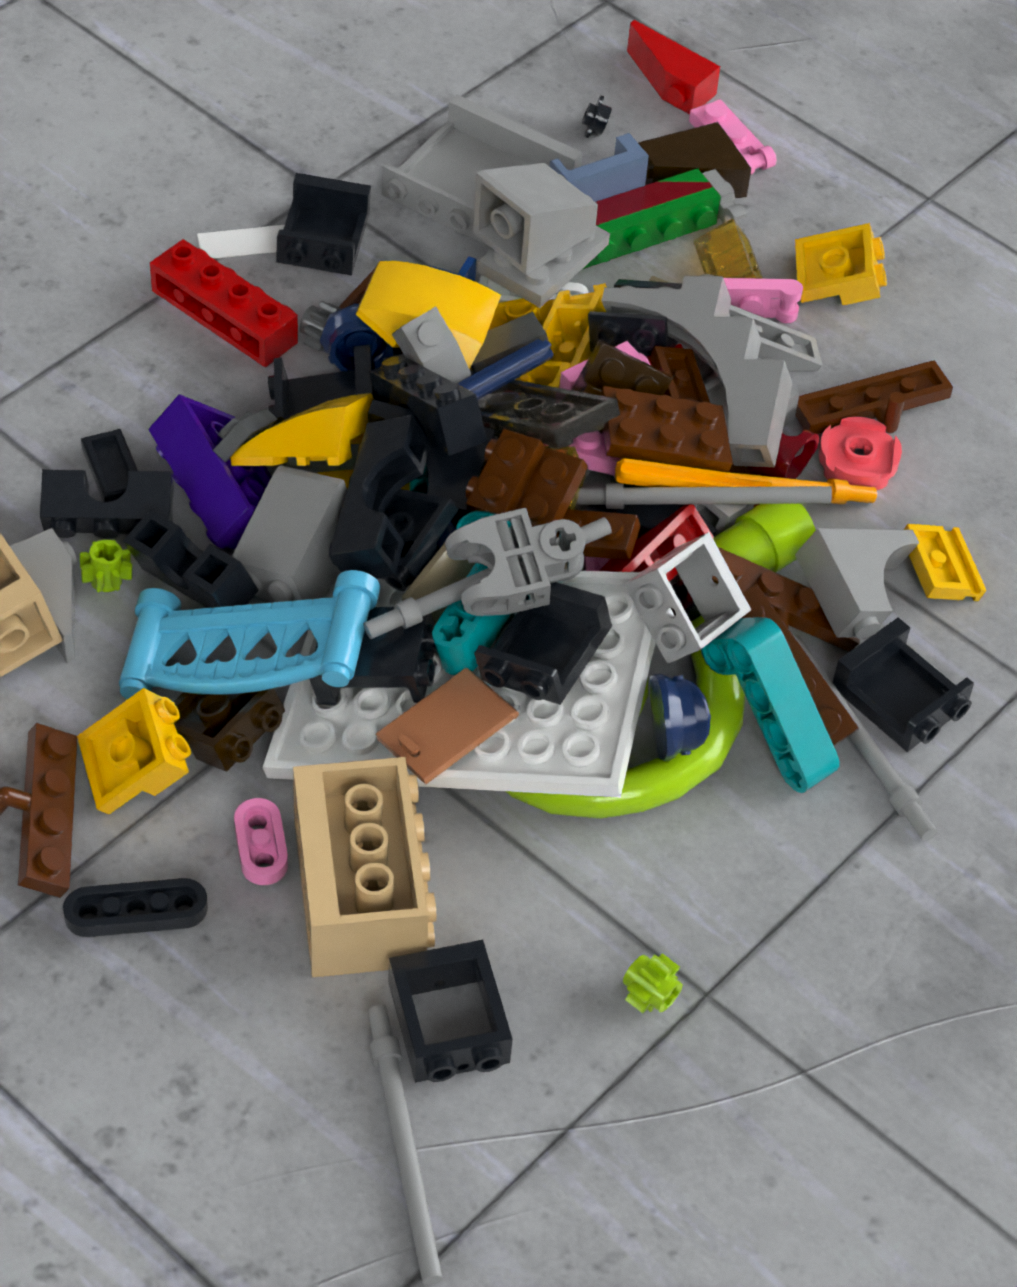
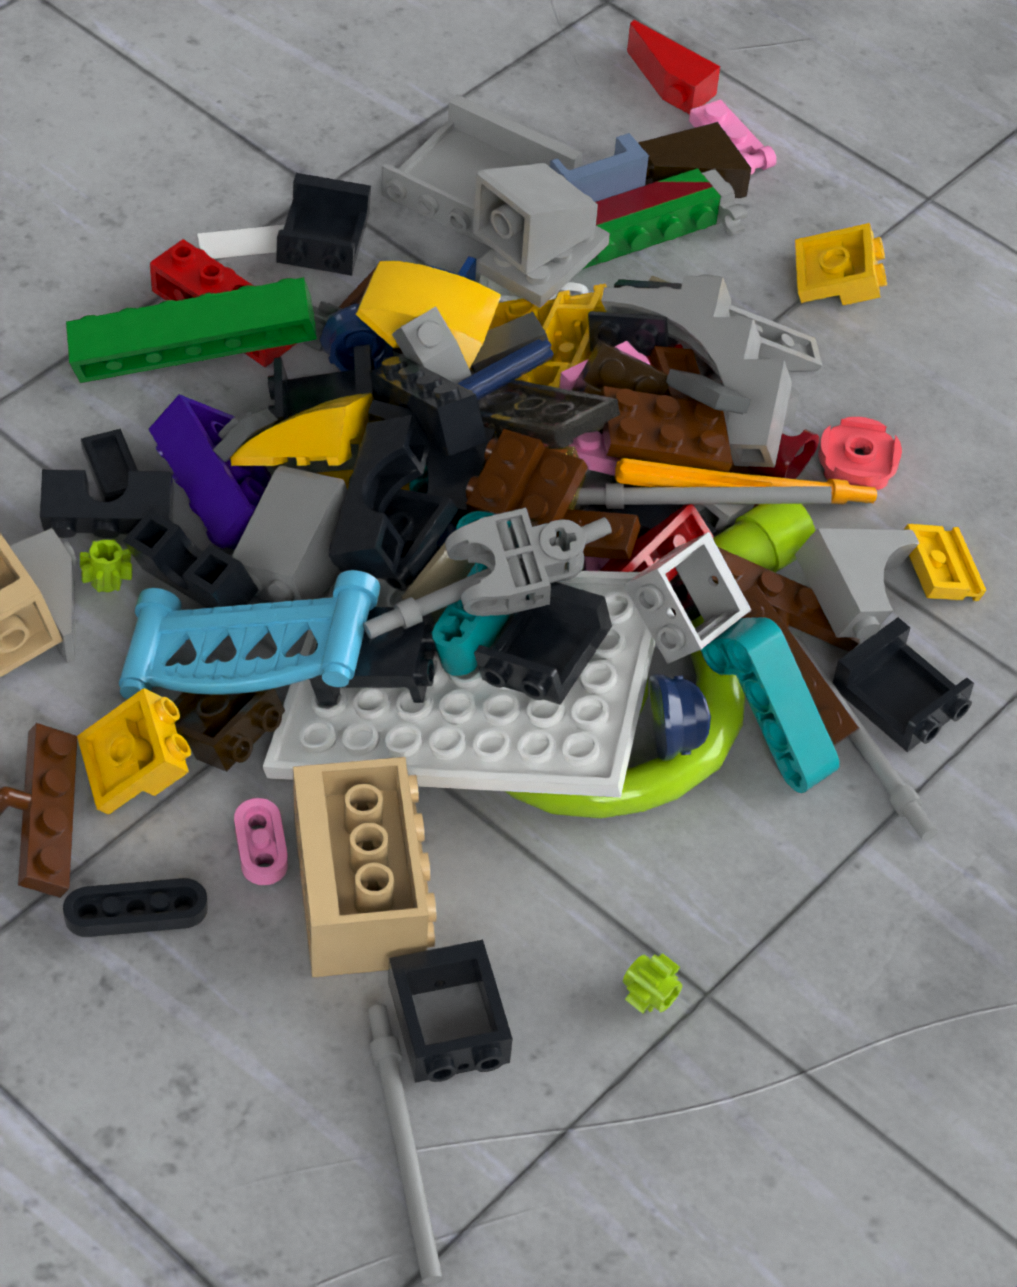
nougat container [375,668,519,785] -> none
black plate [582,95,612,138] -> none
clear yellow brick [693,218,763,279] -> none
bright pink plate [724,278,803,323] -> none
reddish brown plate [795,360,953,434] -> none
none -> green brick [66,277,317,383]
none -> dark grey tile [666,369,751,415]

